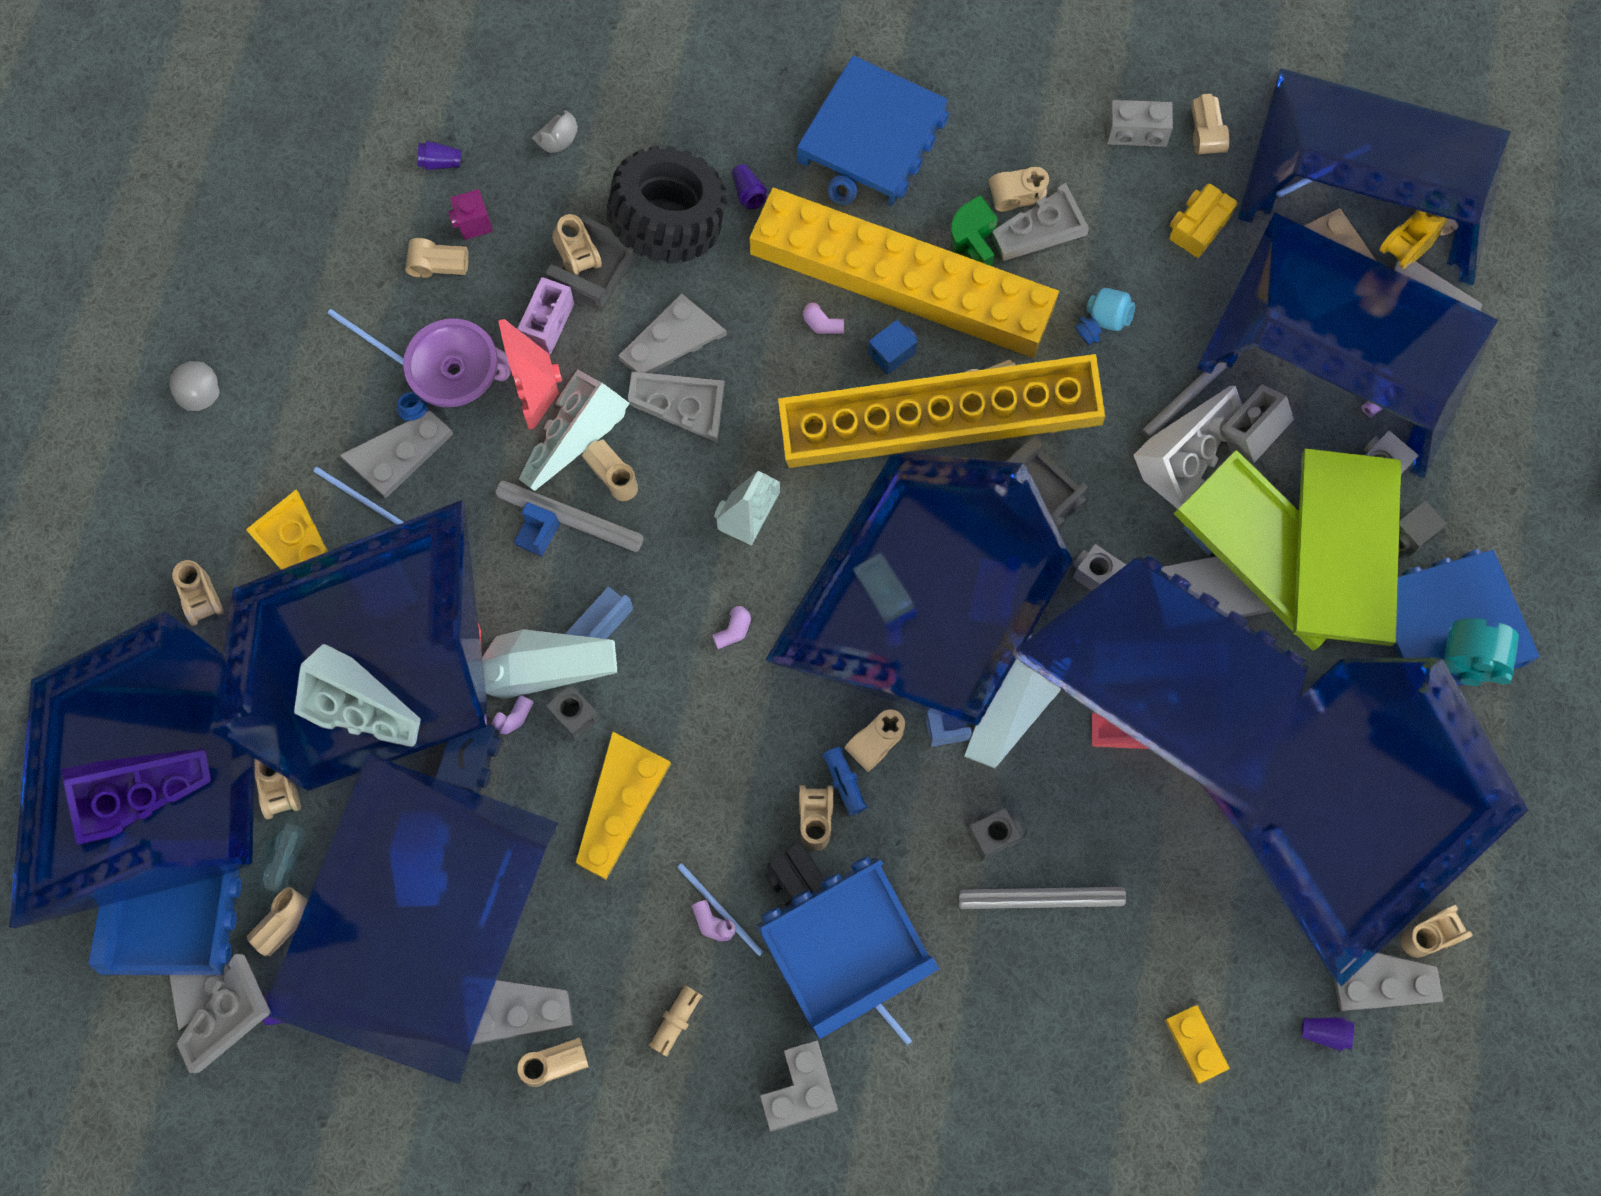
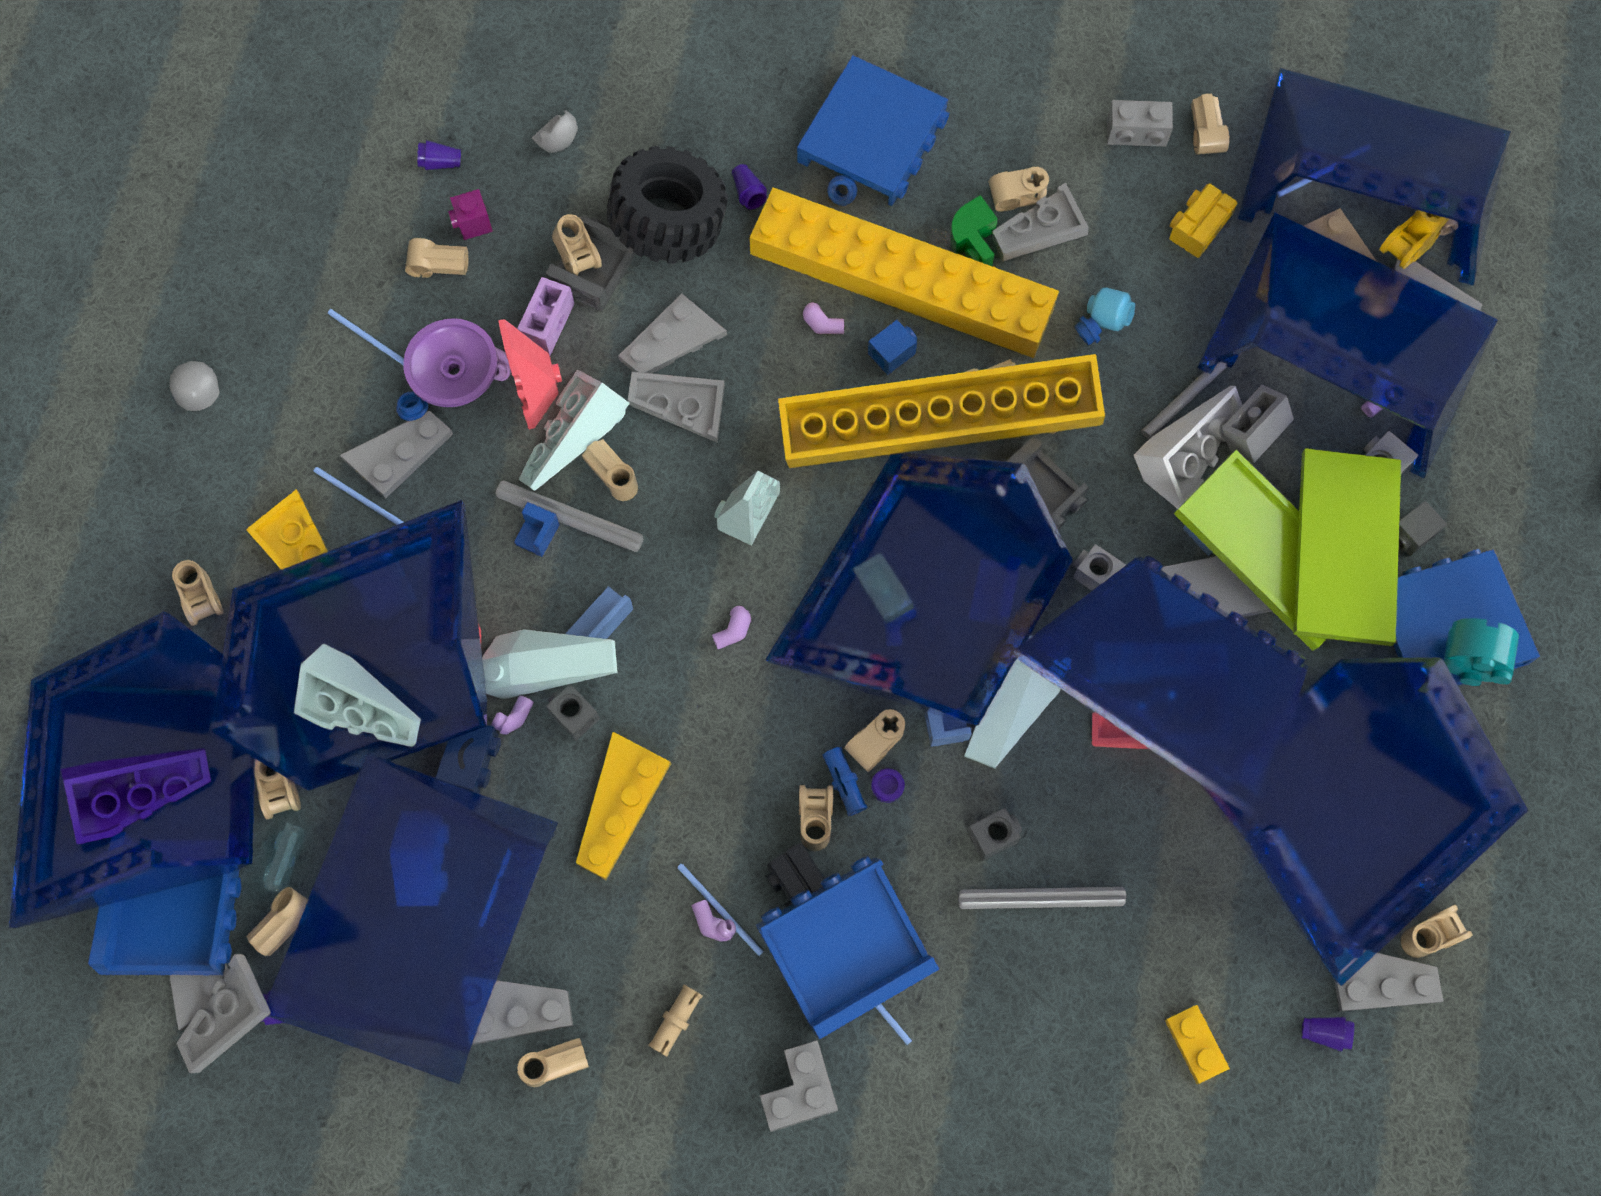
none -> dark purple tile [871,768,905,803]

